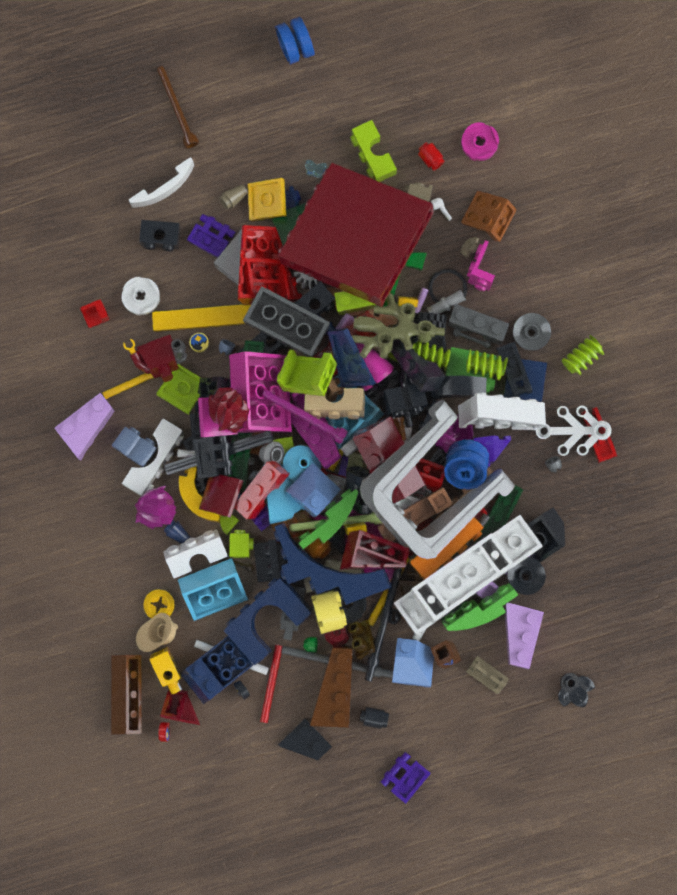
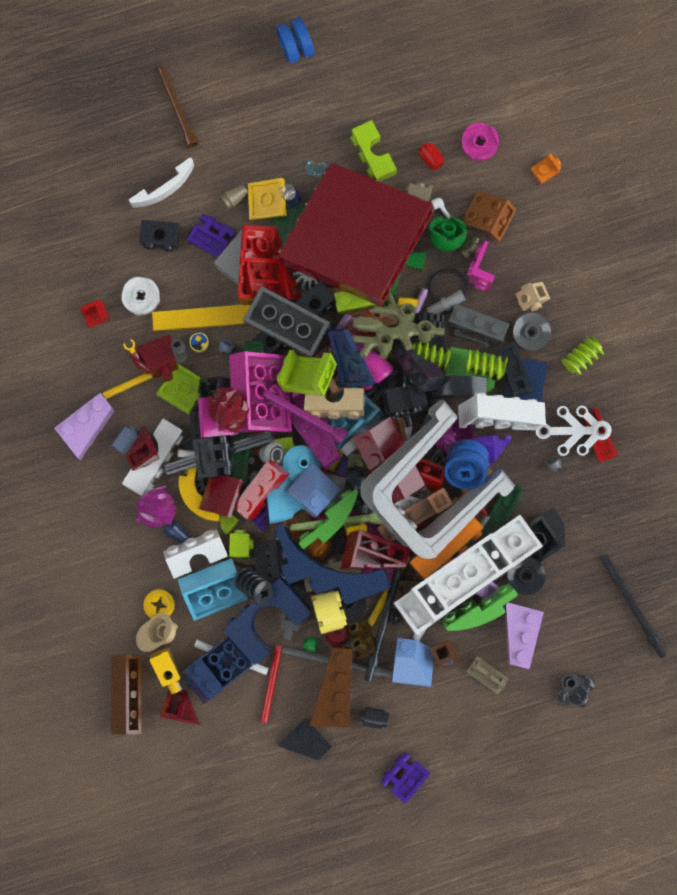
red tile [158,722,170,742] -> none
black tile [233,680,250,700] -> none
none -> dark red slope [125,425,160,471]
none -> black piece [234,567,273,605]
none -> clear hinge [279,184,295,200]
none -> green cylinder [429,216,467,252]
none -> tan brick [516,282,550,312]
none -> orange bracket [530,153,561,184]
none -> black bar [601,554,667,659]

